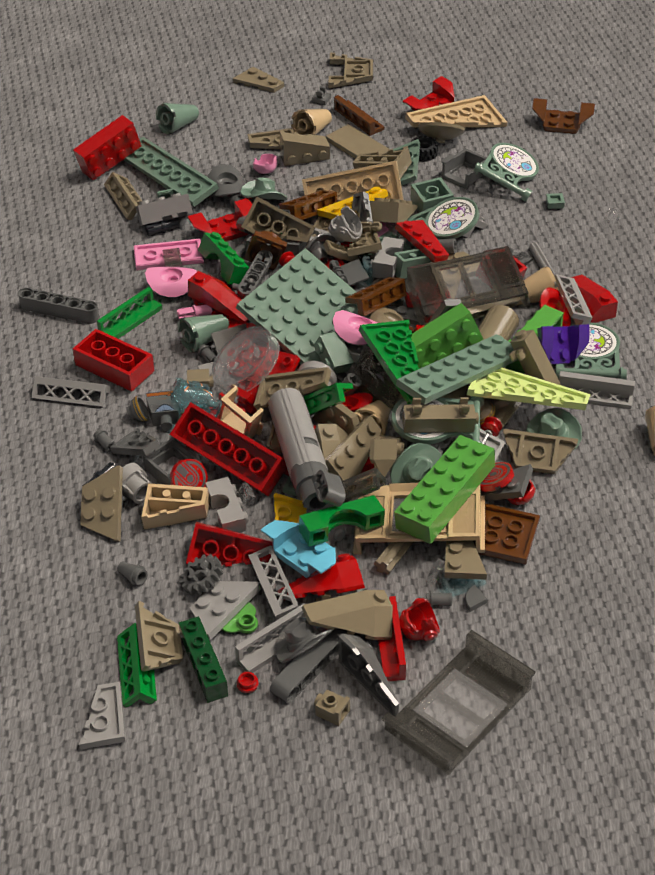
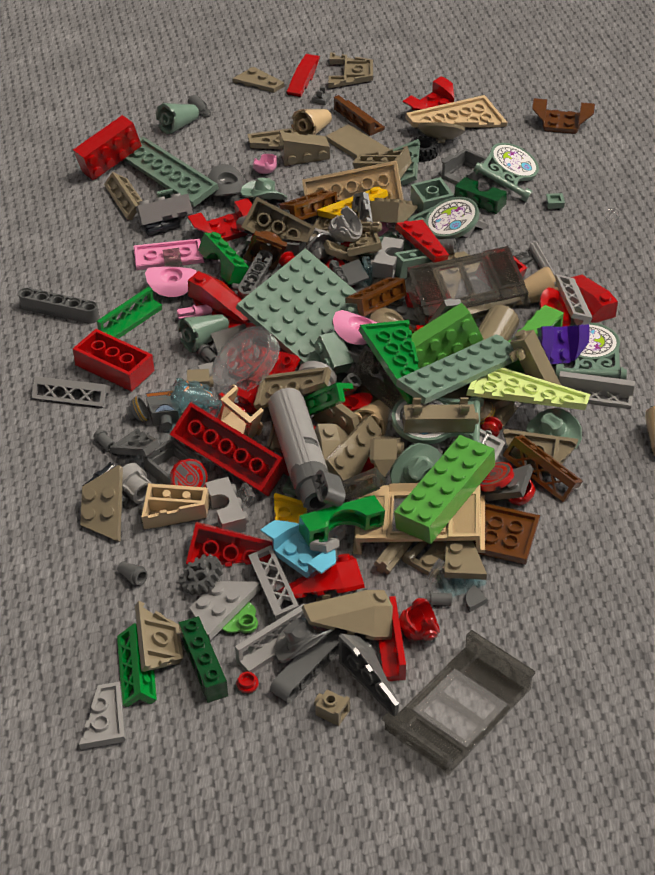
none -> dark grey hinge [188,95,211,118]
none -> red slope [287,54,320,97]
none -> light grey tile [310,538,340,553]
none -> dark tan plate [402,541,446,578]
none -> dark green arch [454,177,507,214]
none -> reddish brown fence [503,435,583,502]

